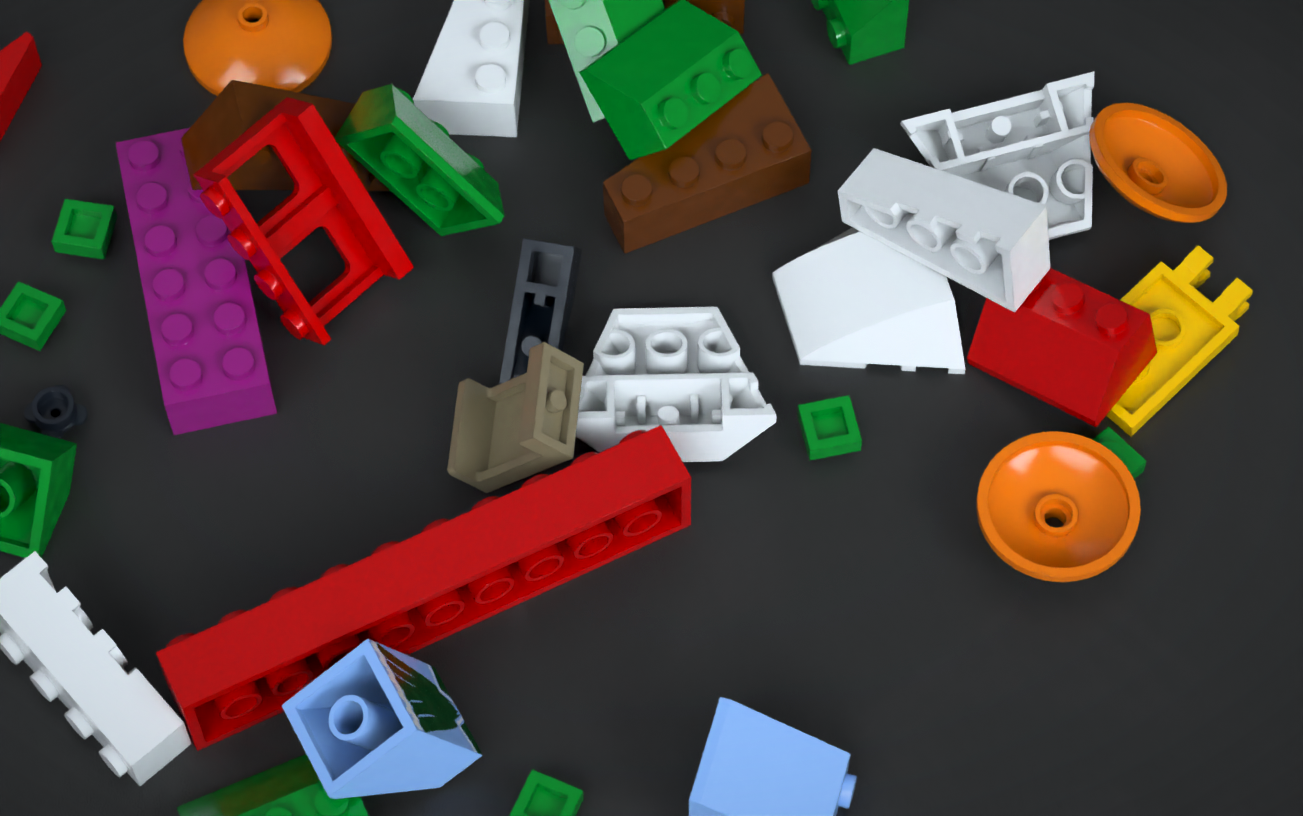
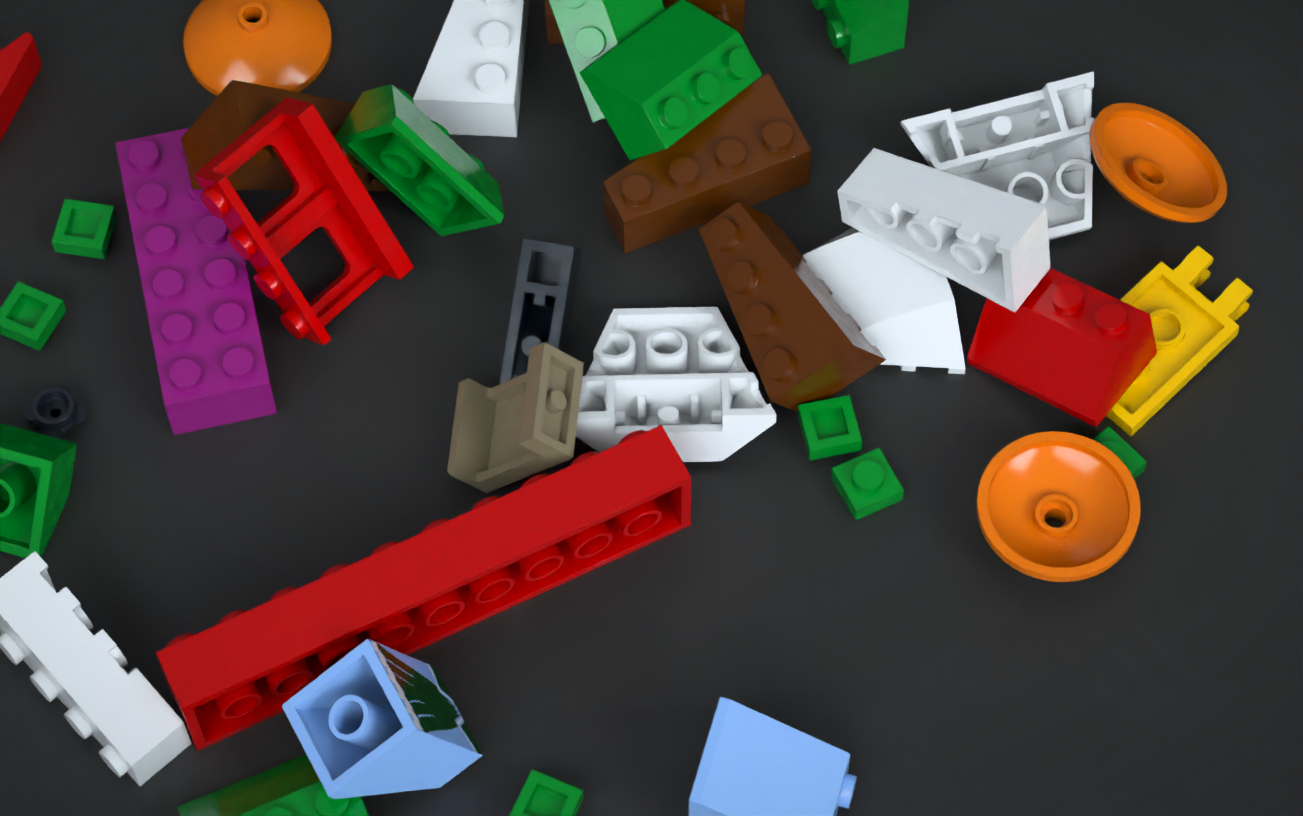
none -> reddish brown wedge [699,201,886,412]
none -> green plate [831,448,904,521]

